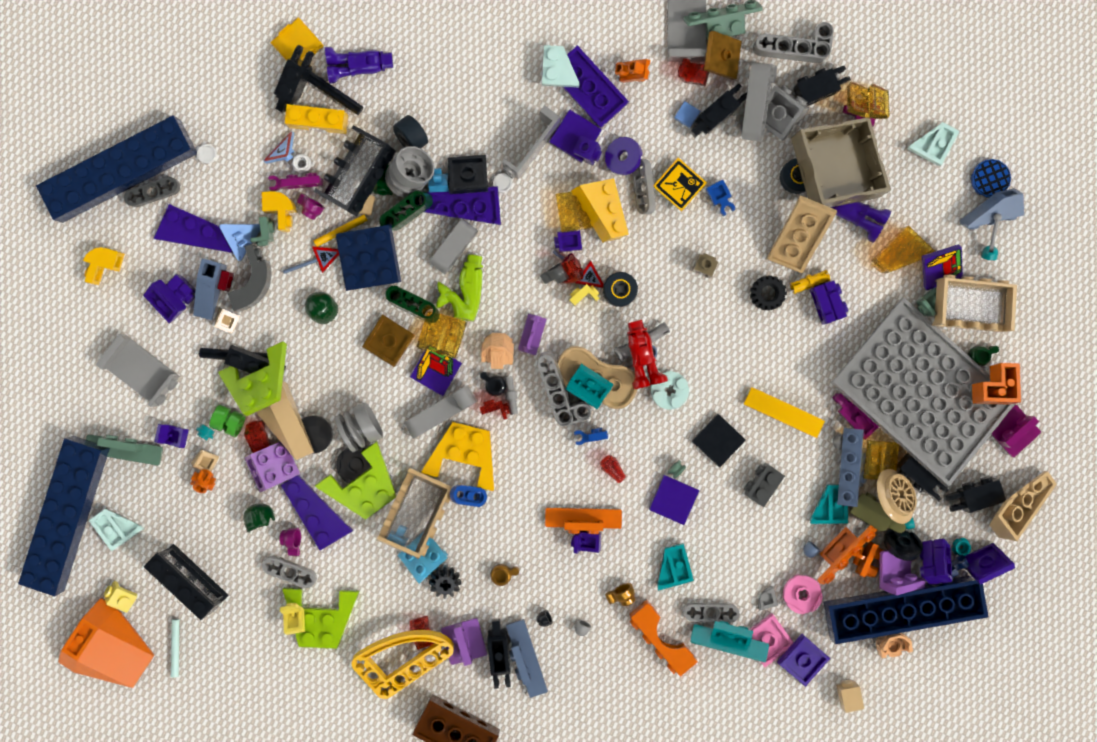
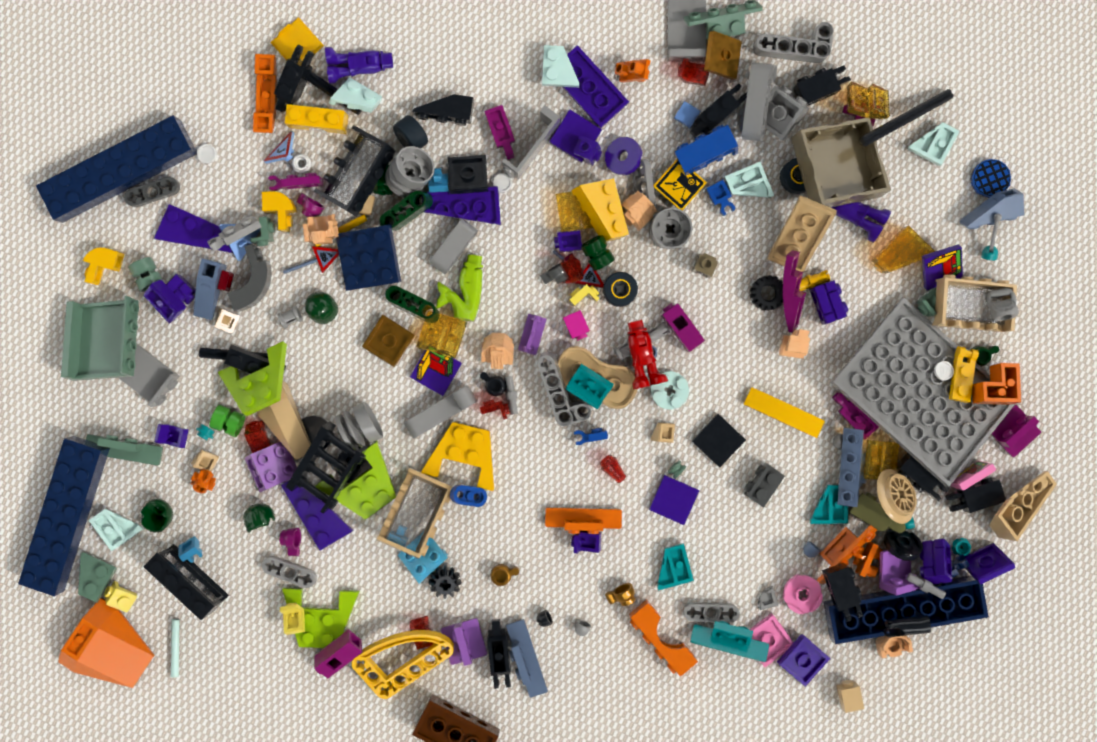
none -> sand green panel [61,296,139,381]
none -> sand green wing [78,552,117,603]
none -> sand green wheel [128,257,164,292]
none -> dark green hair [141,499,173,533]
none -> dark azure tile [178,536,202,563]
none -> light grey plate [207,216,261,251]
none -> orange slope [253,54,277,133]
none -> light grey bush [277,306,303,329]
none -> black fence [286,421,367,514]
none -> light nougat hair [303,214,339,245]
none -> magenta brick [314,629,362,679]
none -> light aqua wing [329,77,382,113]
none -> black slope [412,94,474,126]
none -> magenta plate [484,105,515,160]
none -> dark pink brick [563,310,590,341]
none -> dark green wheel [581,235,615,271]
none -> light nougat hair [621,191,657,231]
none -> light grey wheel [649,208,693,249]
none -> tan slope [651,422,675,443]
none -> magenta brick [661,303,705,352]
none -> blue wedge [675,125,738,176]
none -> light aqua wing [724,162,774,198]
none -> light nougat hair [779,329,810,359]
none -> magenta slope [783,250,806,333]
none -> black hinge [822,563,863,622]
none -> black axle [860,89,954,147]
none -> black piece [883,615,931,637]
none -> light grey bar [906,573,946,599]
none -> white piece [934,361,954,381]
none -> yellow plate [949,346,979,403]
none -> bright pink tile [950,461,996,490]
none -> light grey piece [986,288,1019,321]

